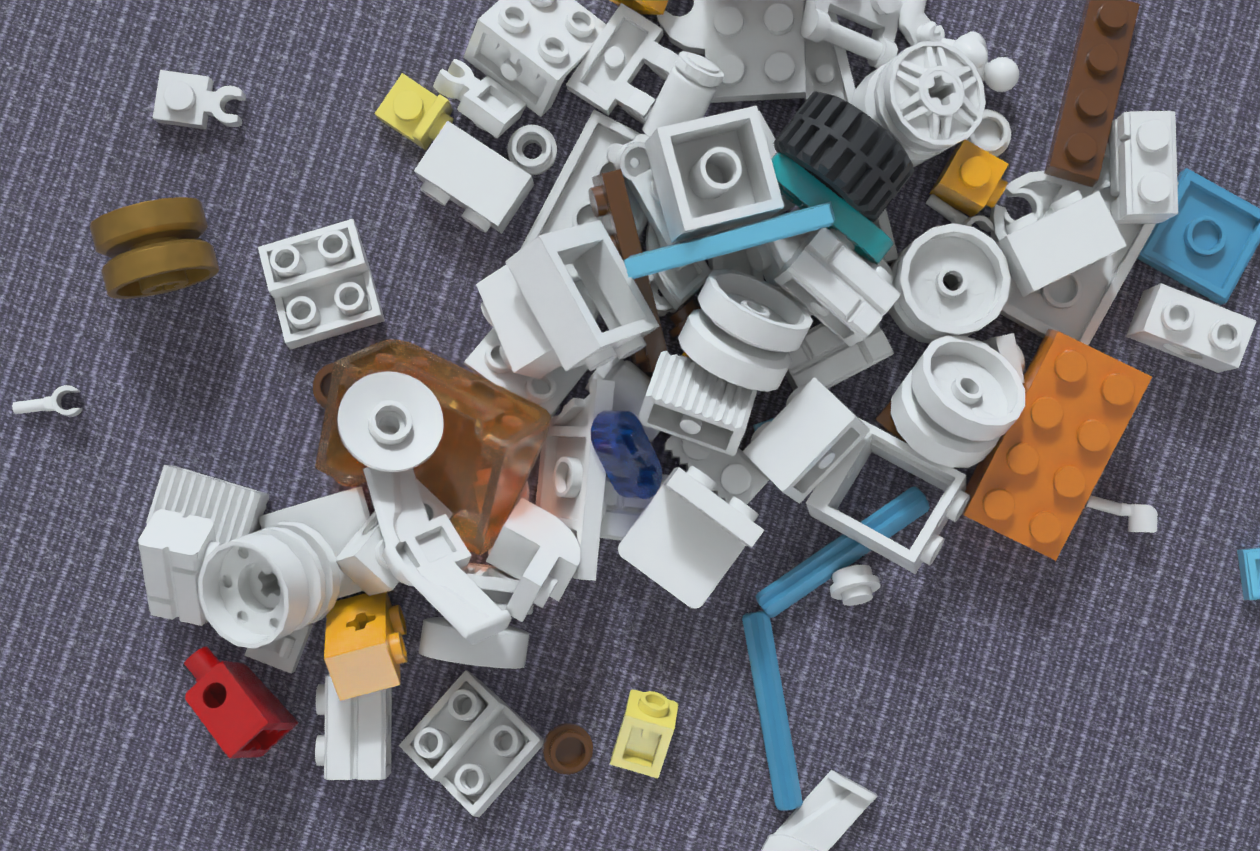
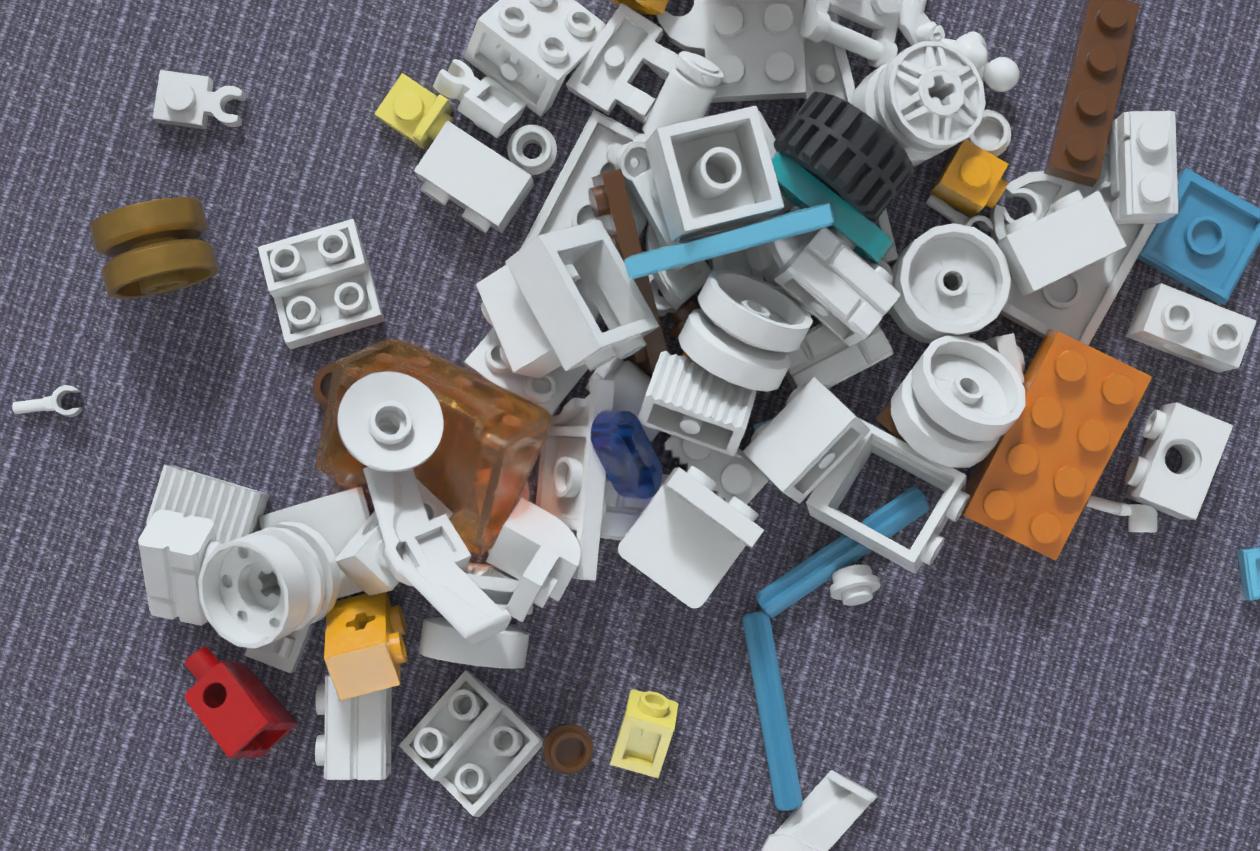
none -> white brick [1125,402,1233,520]

